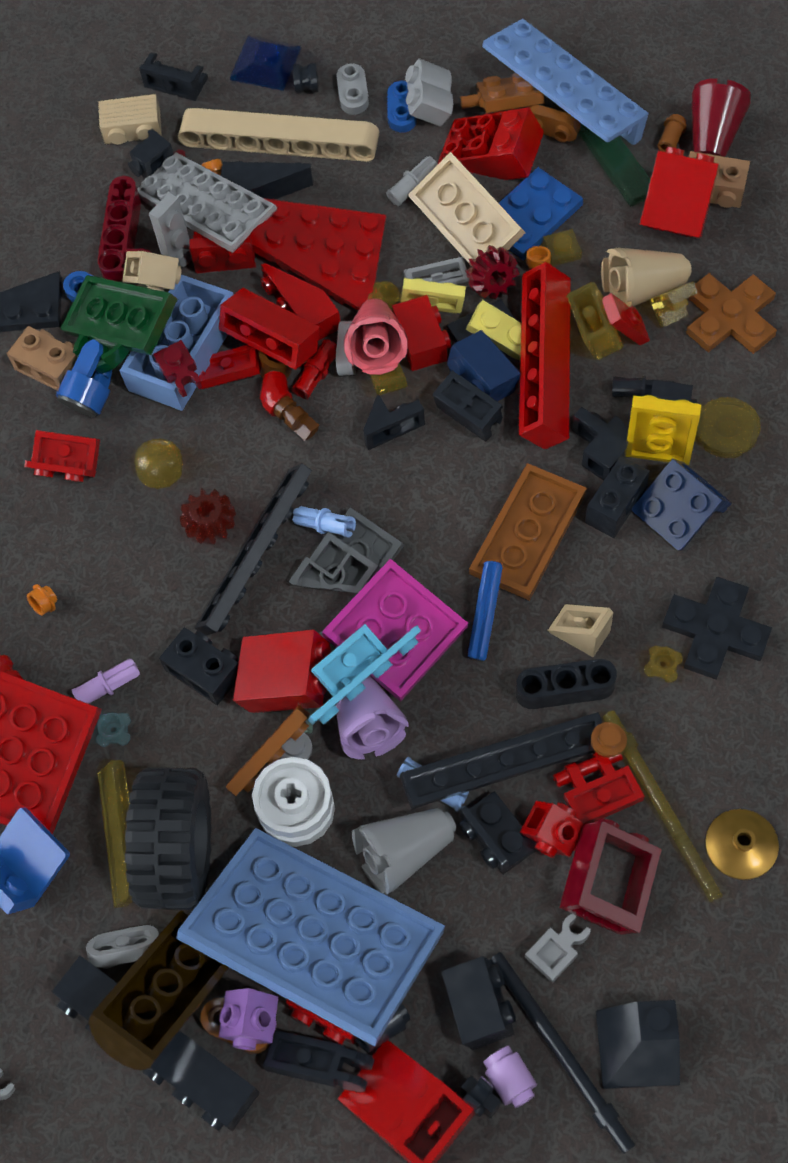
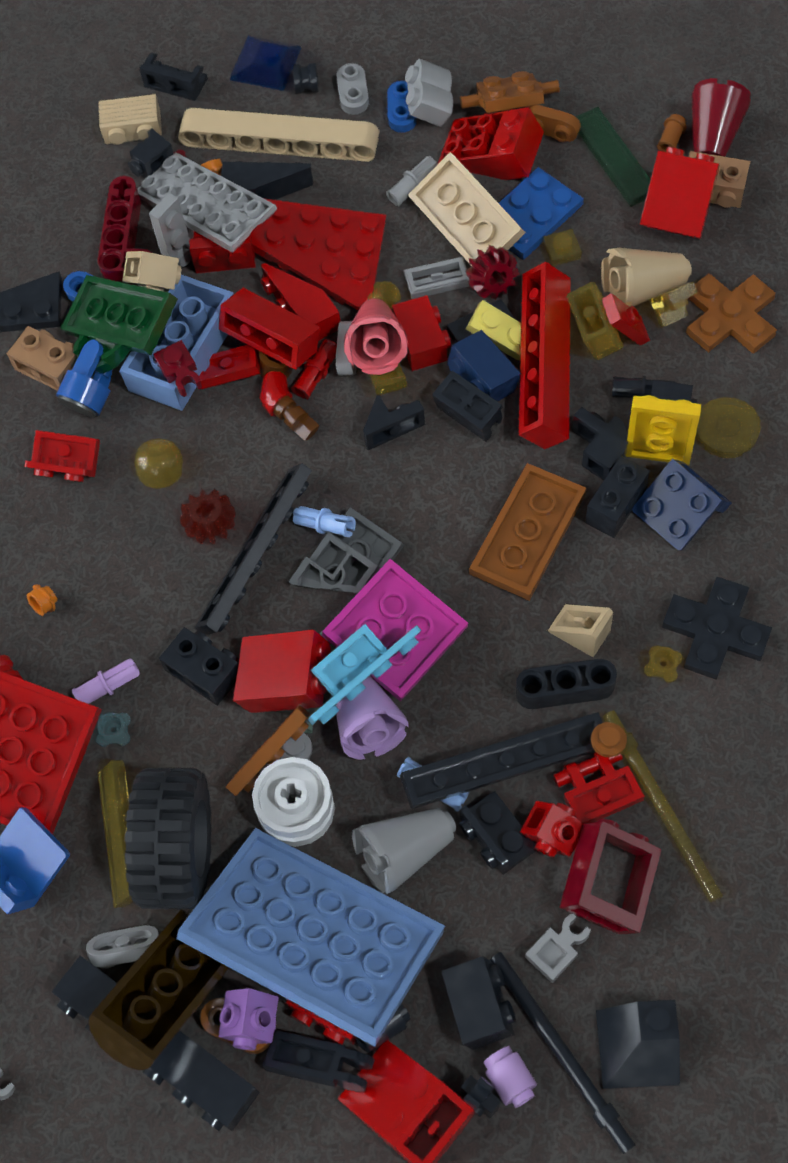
light yellow plate [400,278,466,313] -> none
blue axle [468,561,503,661] -> none
medium blue bracket [483,19,649,145] -> none
orange hinge [526,246,551,270] -> none
pearl gold dish [706,809,779,880] -> none

